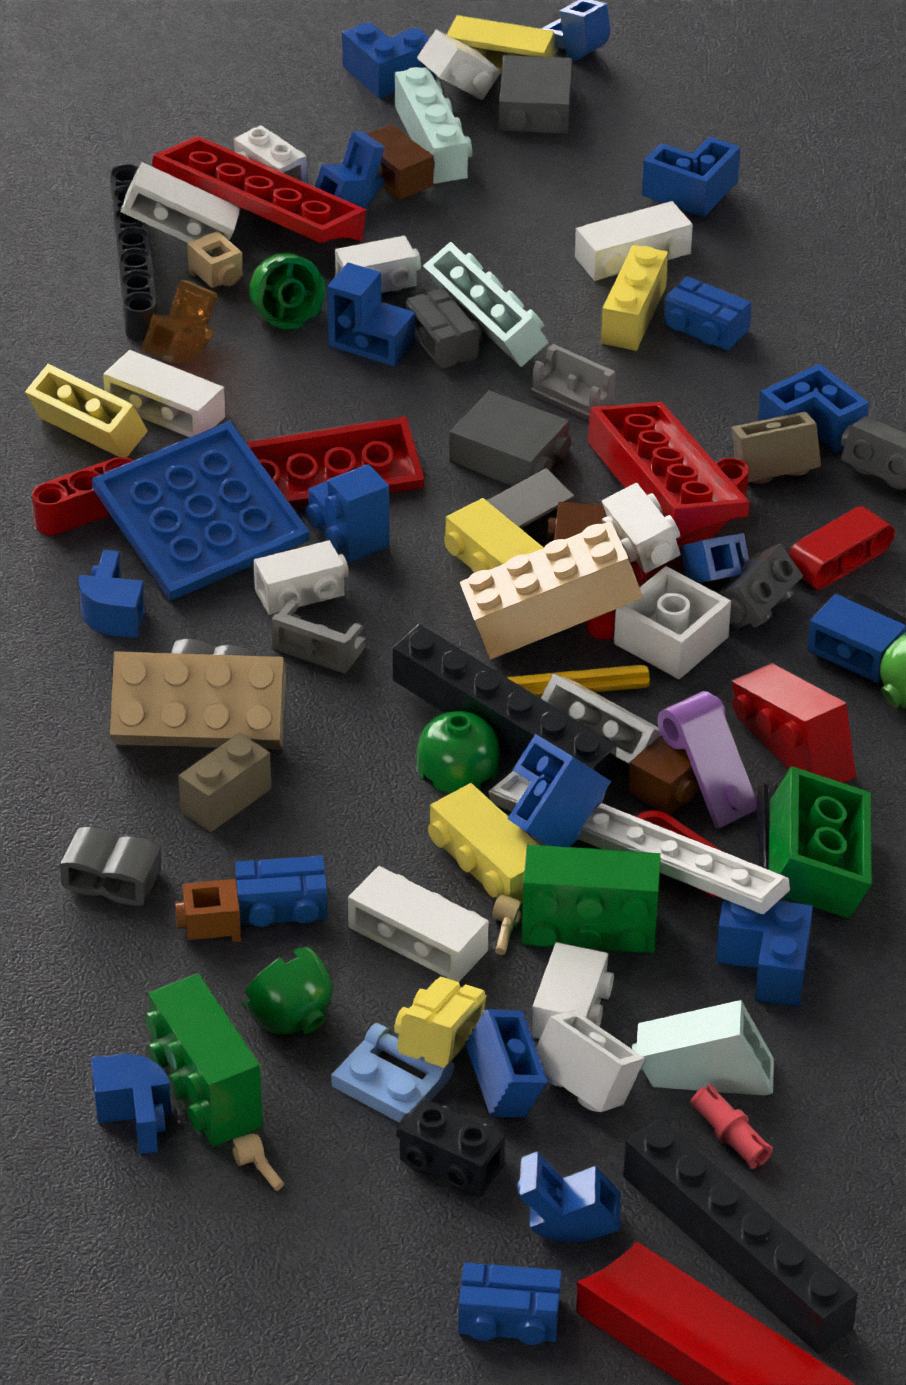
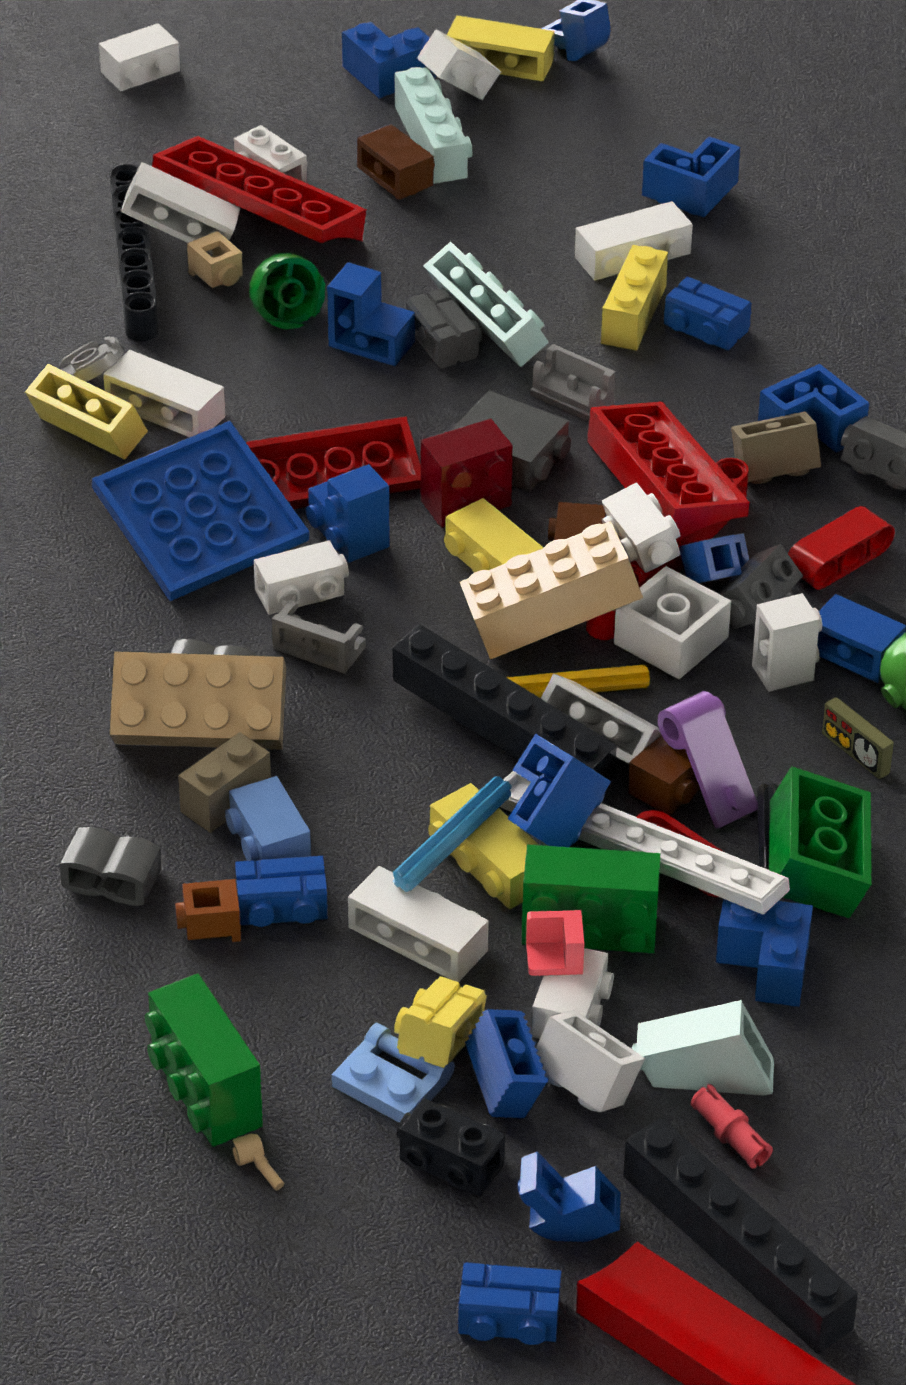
red beam [32,457,134,535] -> none
blue brick [79,550,145,638] -> none
blue brick [91,1054,172,1154] -> none
clear orange brick [141,280,218,364] -> none
green cylinder [241,947,333,1035] -> none
blue brick [315,131,385,207] -> none
white brick [335,236,421,293] -> none
green cylinder [416,711,501,793] -> none
light grey hinge [487,468,574,528] -> none
tan hand [492,894,521,955] -> none
dark grey brick [499,55,572,133] -> none
red wedge [732,663,856,783] -> none
none -> light grey tile [59,336,124,382]
none -> white brick [99,23,180,91]
none -> medium blue brick [225,776,311,861]
none -> dark azure axle [393,776,512,892]
none -> dark red brick [421,418,513,528]
none -> coral panel [526,910,584,976]
none -> white brick [752,593,822,692]
none -> olive tile [822,697,894,779]

